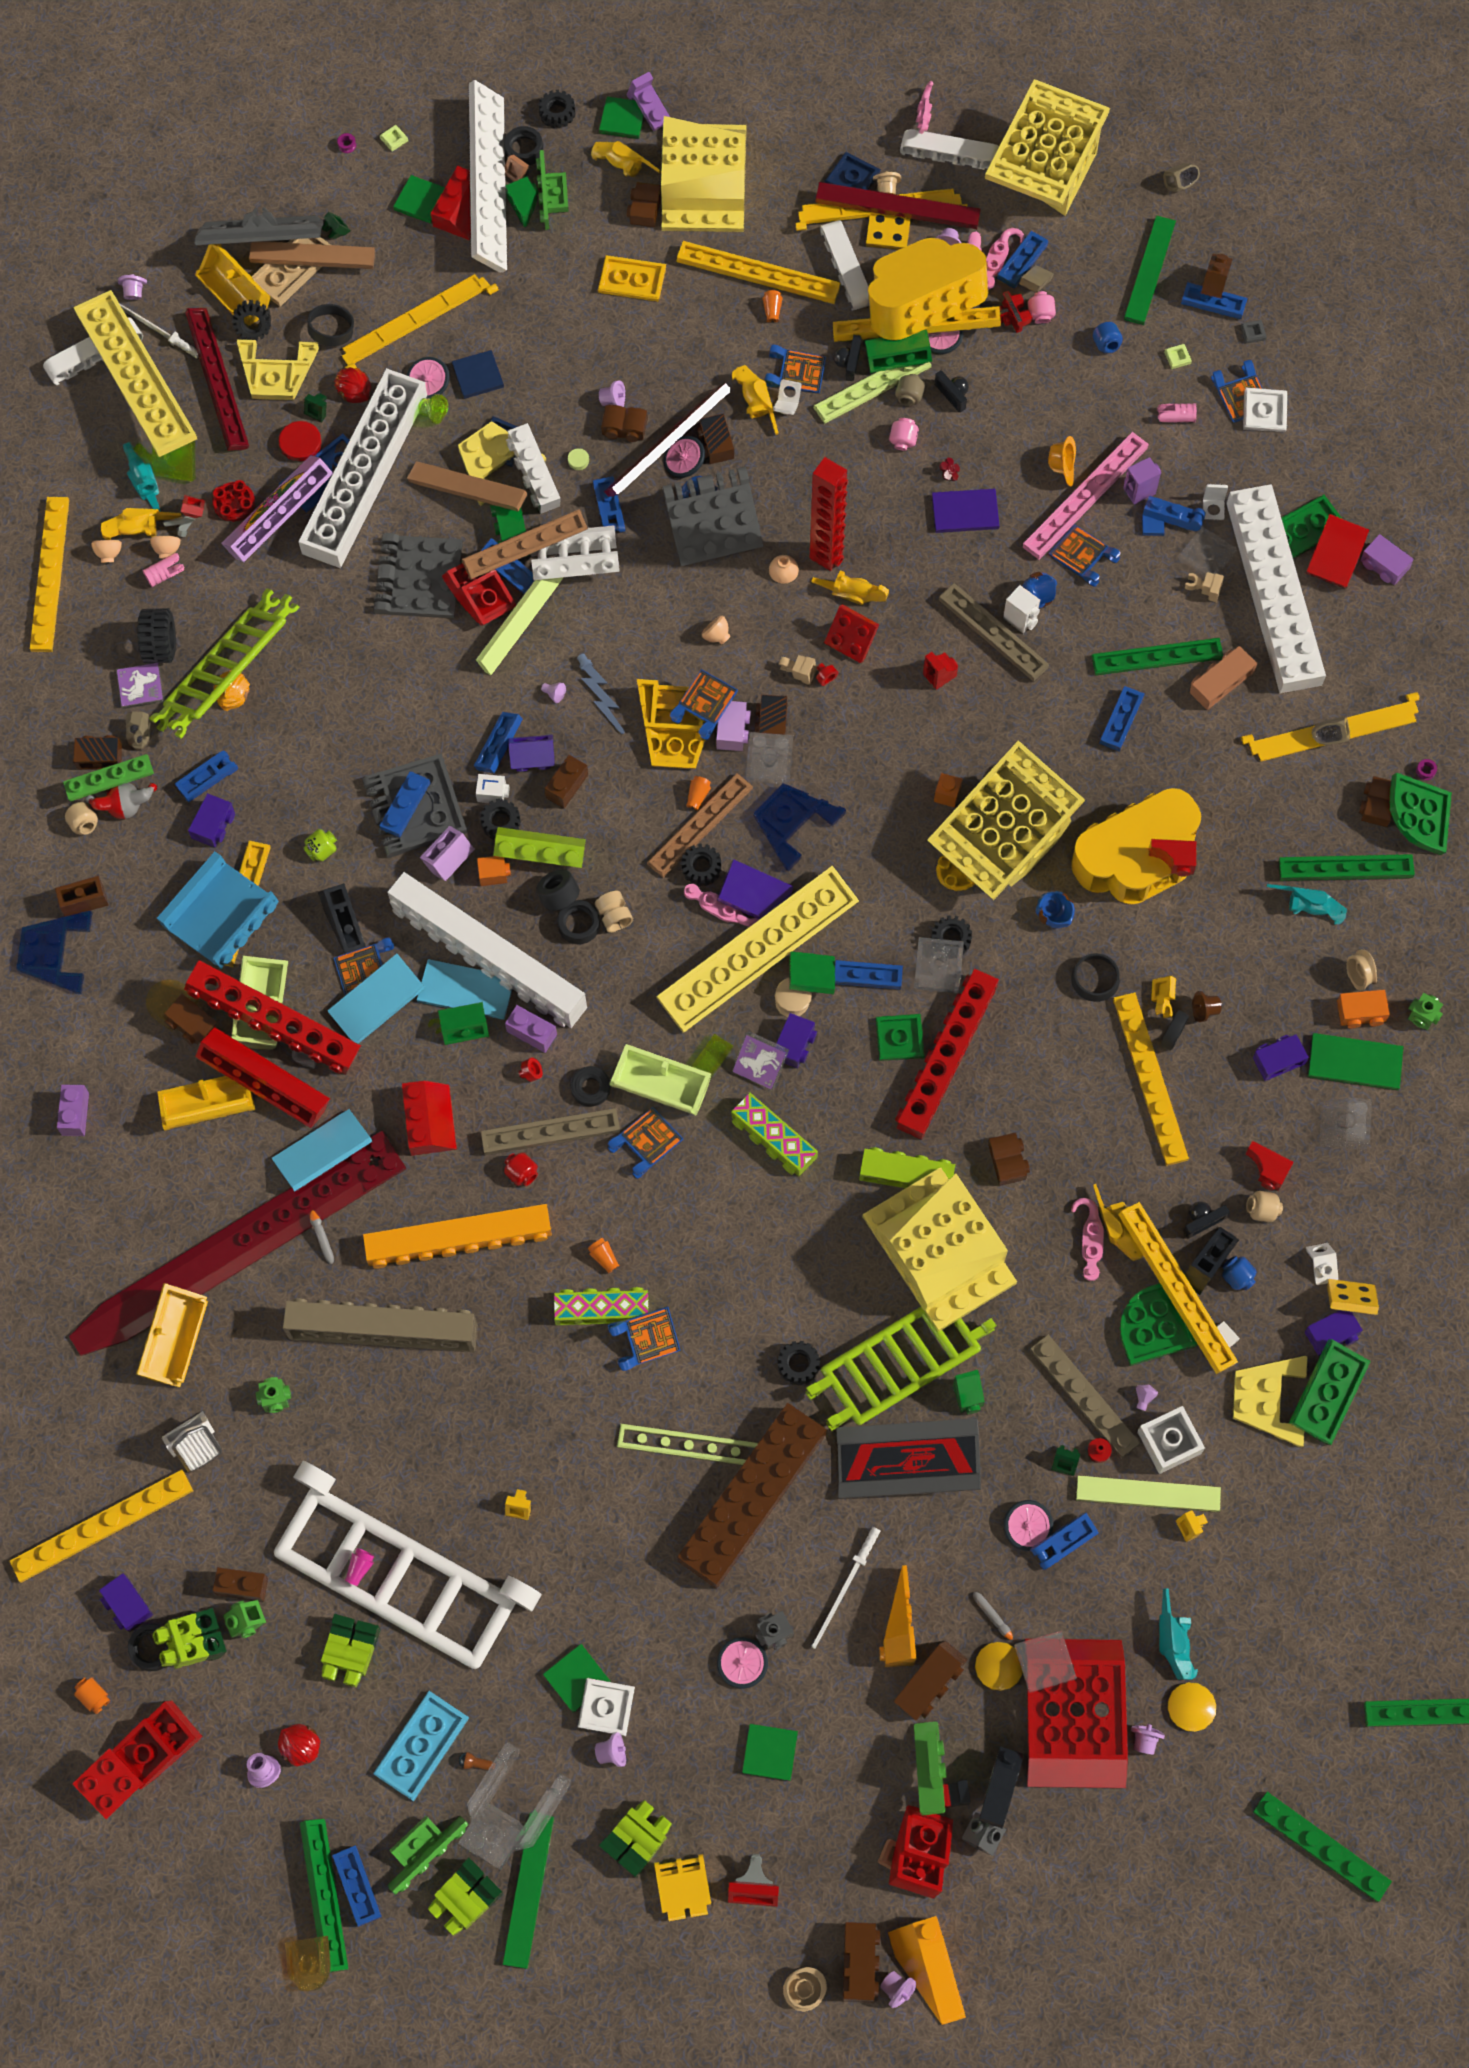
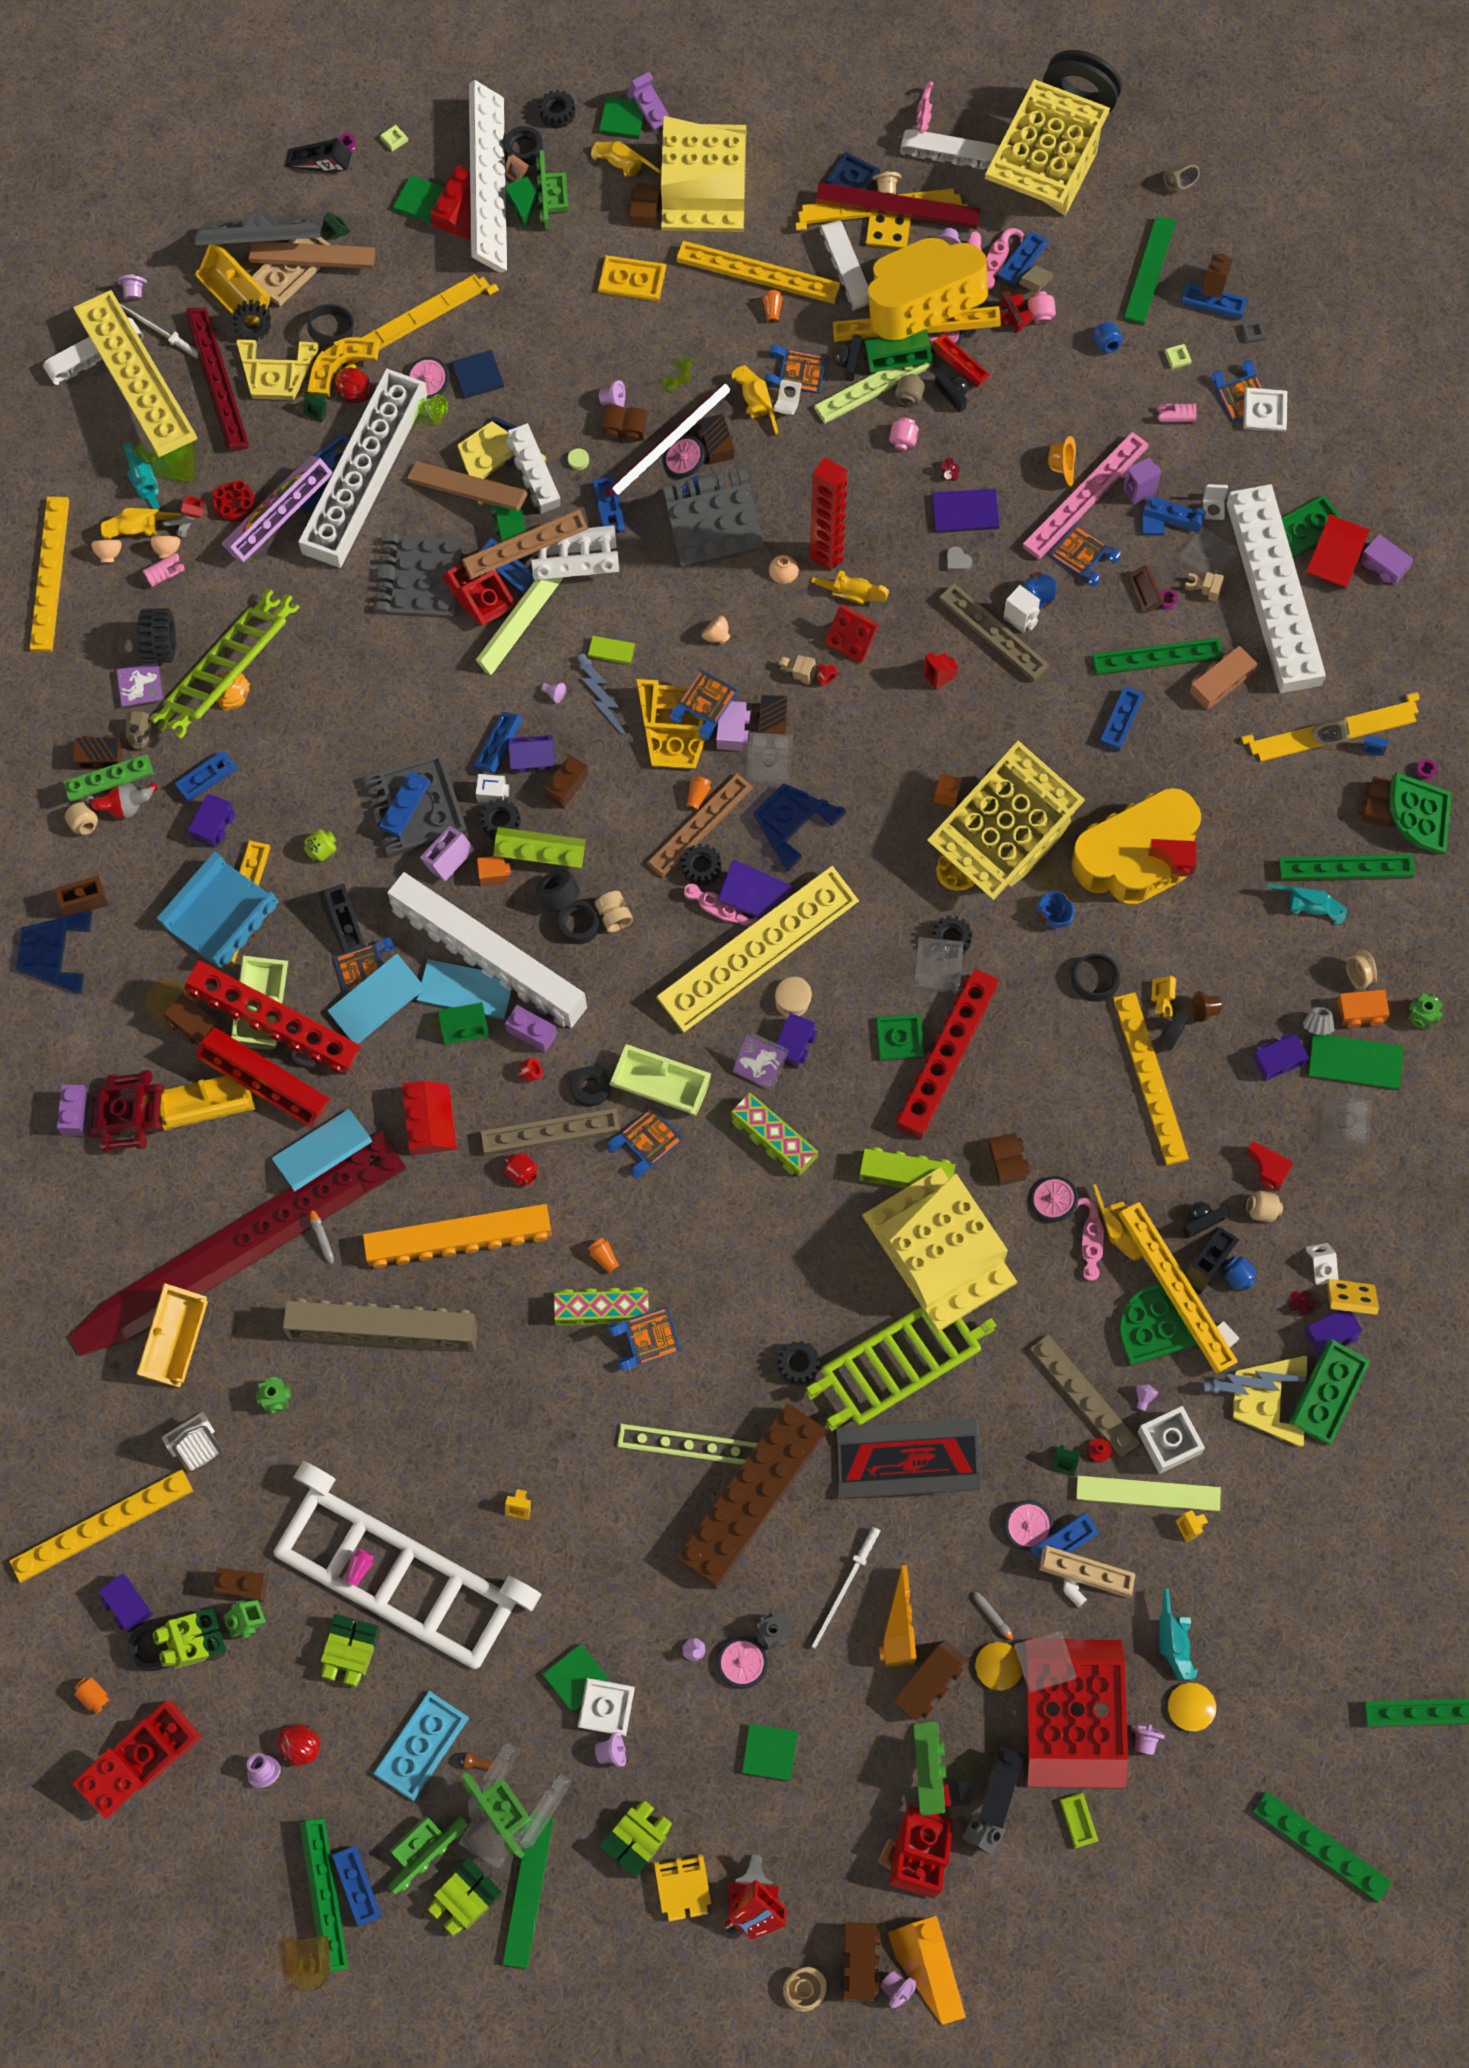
red tile [279,421,322,461] -> none
clear neon green tile [691,1034,733,1080] -> none
green tile [789,951,835,995] -> none
blue plate [835,960,903,990] -> none
green slope [953,1369,985,1415] -> none
none -> dark red brick [88,1070,165,1153]
none -> black slope [285,138,352,173]
none -> yellow plate [307,337,380,397]
none -> bright green bracket [462,1771,532,1858]
none -> lime tile [588,636,635,665]
none -> clear neon green arm [663,355,693,392]
none -> lavender rock [682,1638,705,1661]
none -> red torso [724,1880,787,1939]
none -> red plate [930,334,990,388]
none -> light grey tile [947,546,972,571]
none -> bright pink wheel [1030,1176,1079,1222]
none -> tan tile [1039,1545,1135,1598]
none -> black tyre [1043,50,1122,113]
none -> lime tile [1059,1793,1099,1849]
none -> white arm [1063,1578,1087,1608]
none -> reddish brown tile [1128,565,1164,613]
none -> magenta bush [1160,589,1178,610]
none -> sand blue piece [1203,1371,1306,1395]
none -> dark red plant [1289,1290,1316,1315]
none -> light grey piece [1303,1007,1334,1035]
none -> blue tile [1362,735,1389,756]

